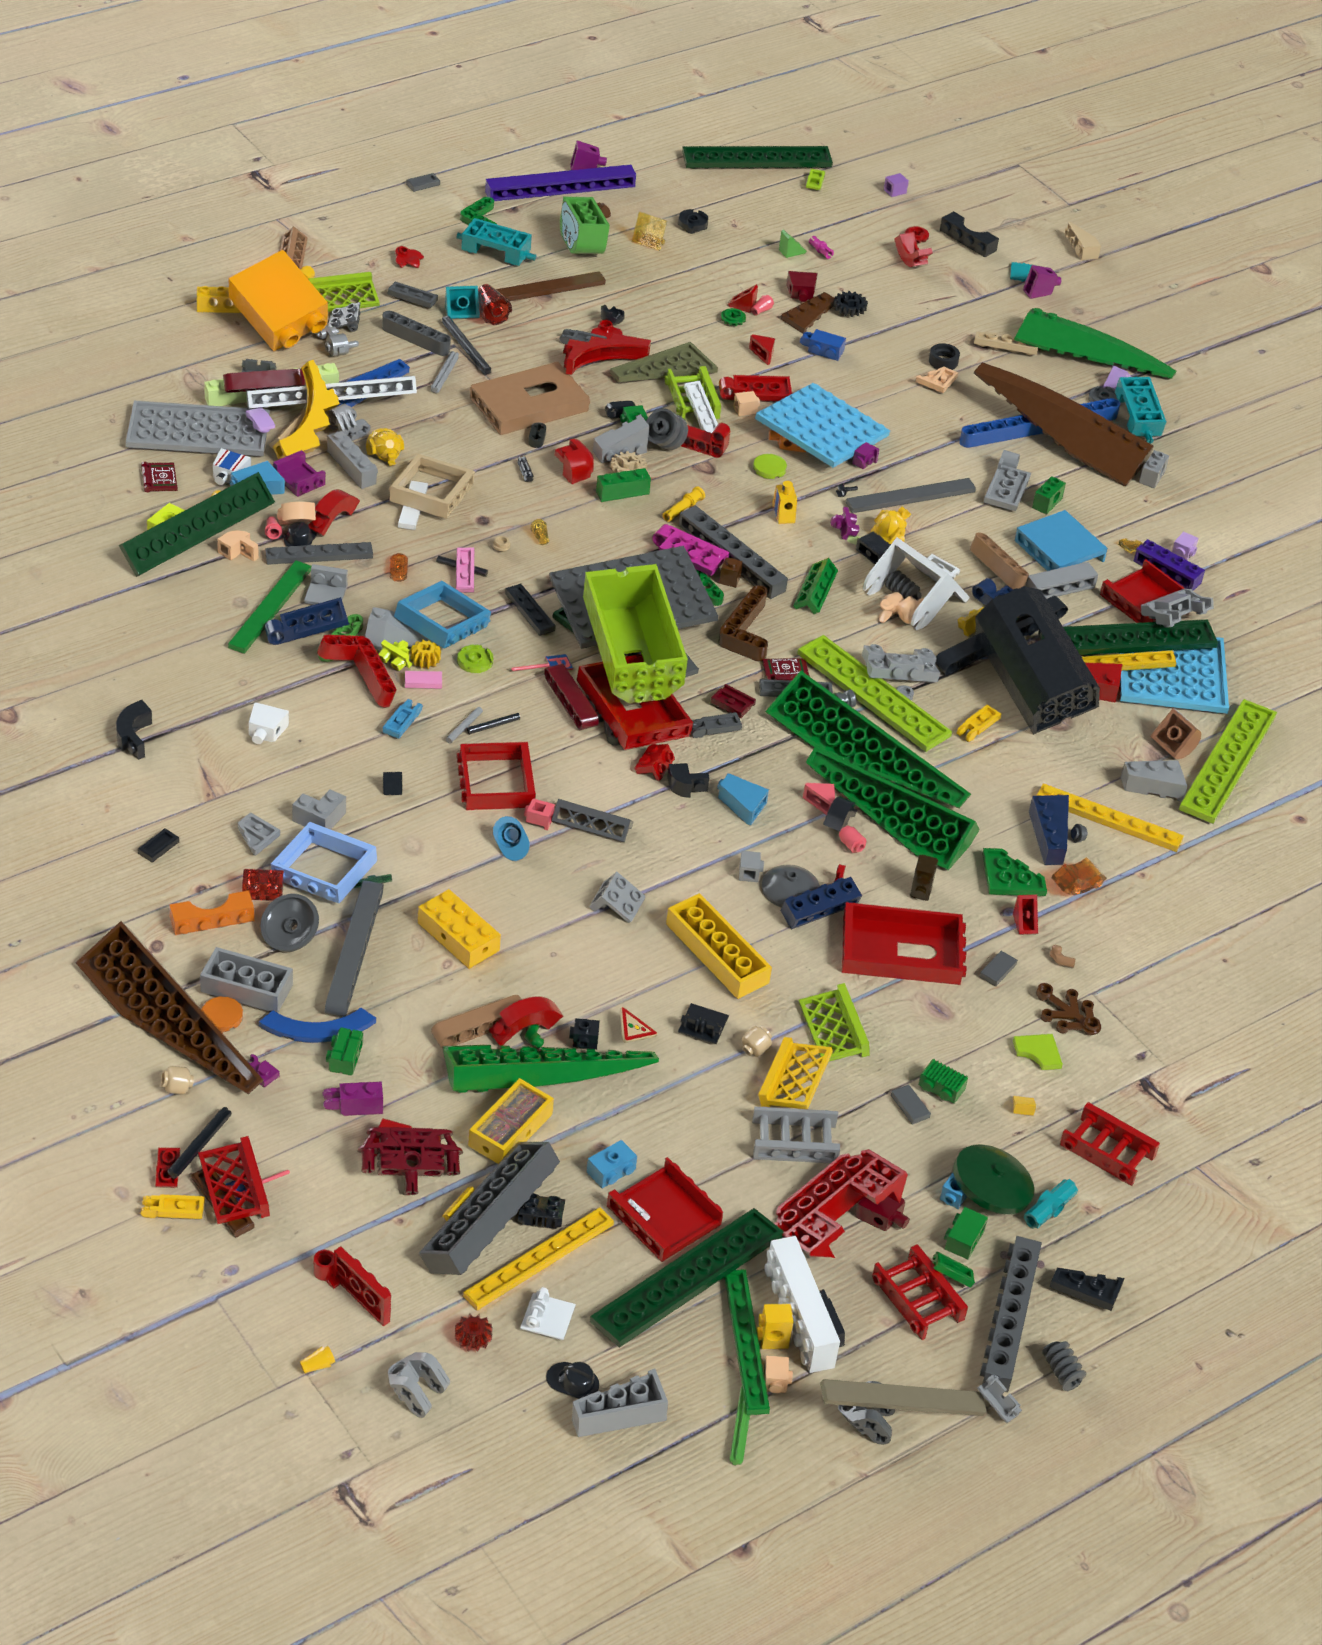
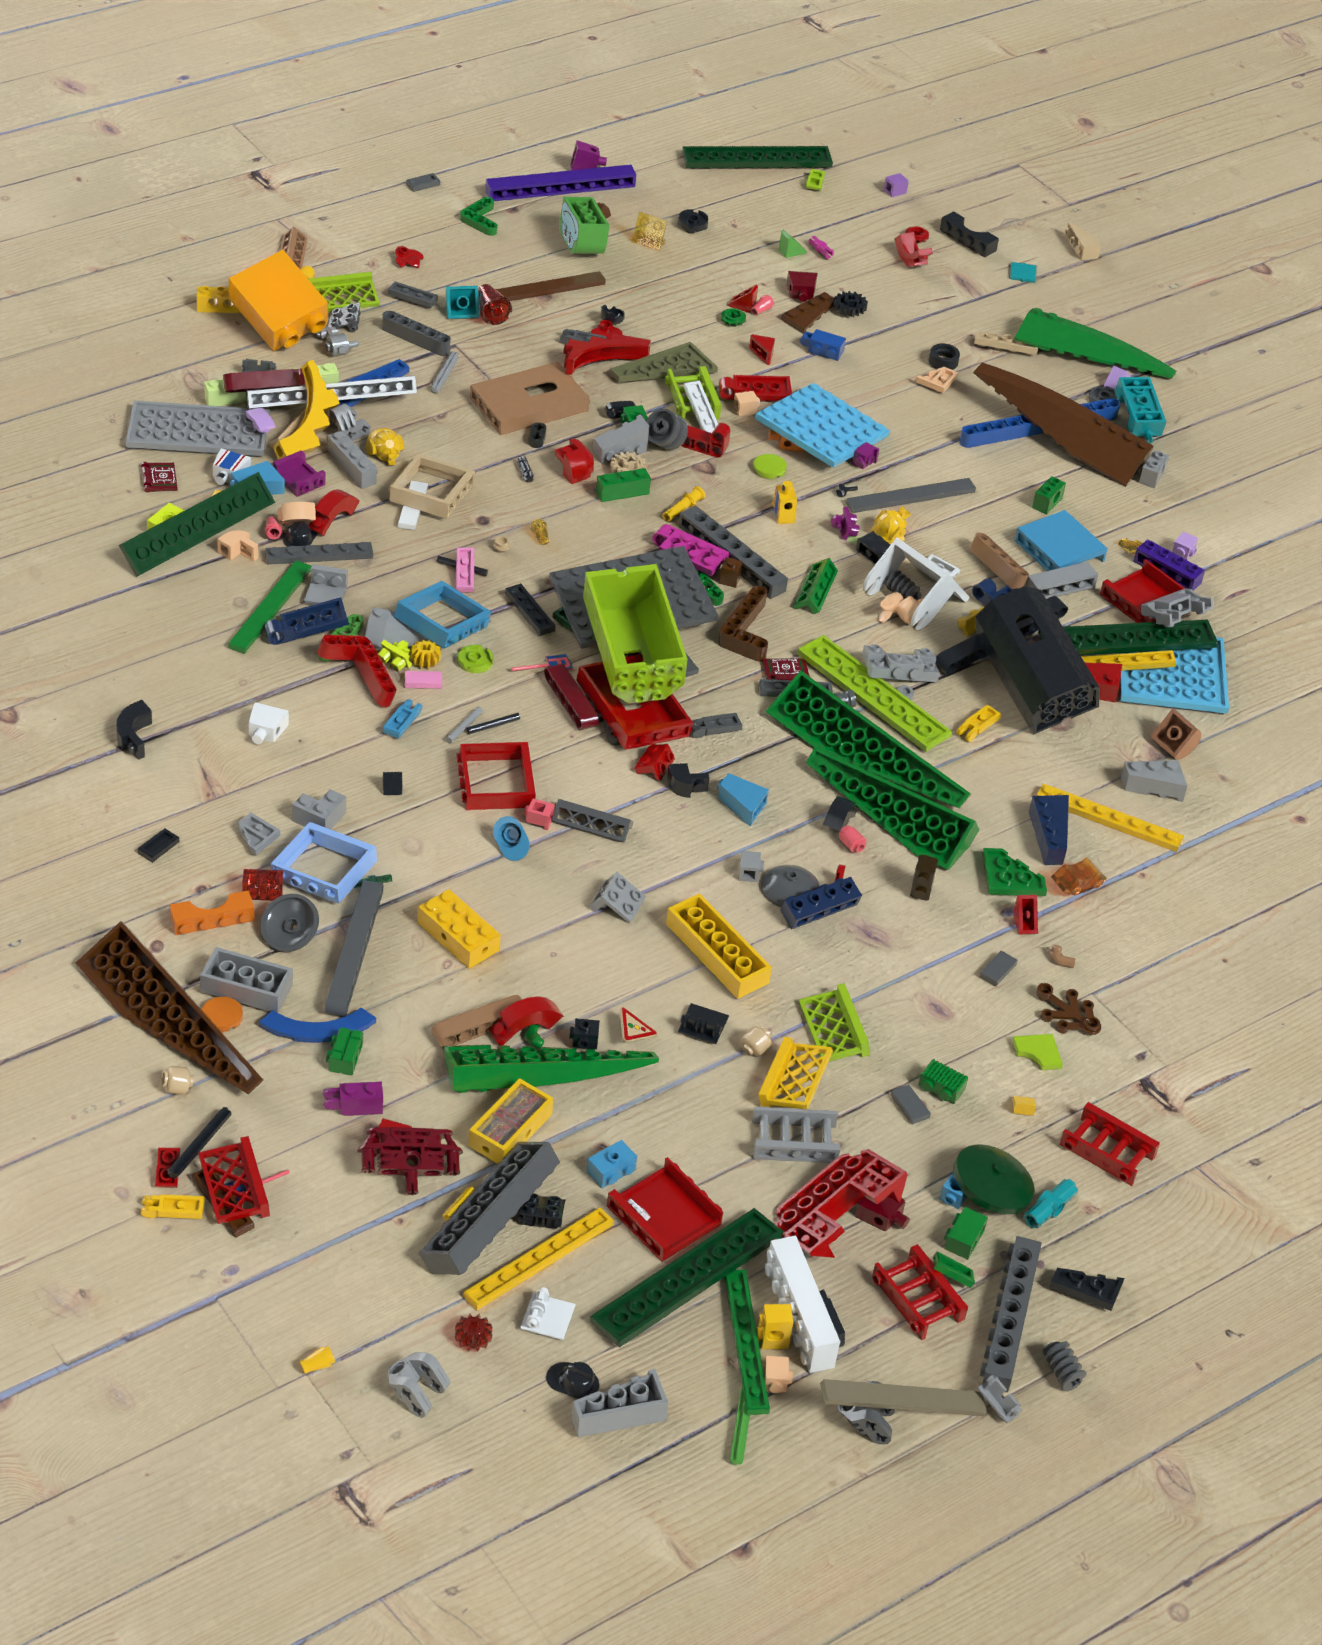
magenta plate [250,1054,280,1088] -> none
red hinge [313,1246,392,1327] -> none
clear orange plate [390,553,408,582] -> none
black axle [442,316,491,375] -> none
teal brick [456,218,537,266] -> none
dark red plate [710,684,756,718] -> none
coral slope [803,783,835,815] -> none
red panel [842,902,967,985] -> none
light grey hinge [984,450,1031,511] -> none
magenta torso [1023,265,1062,299] -> none
dark grey plate [1071,824,1088,843] -> none
lime plate [1179,699,1277,824] -> none

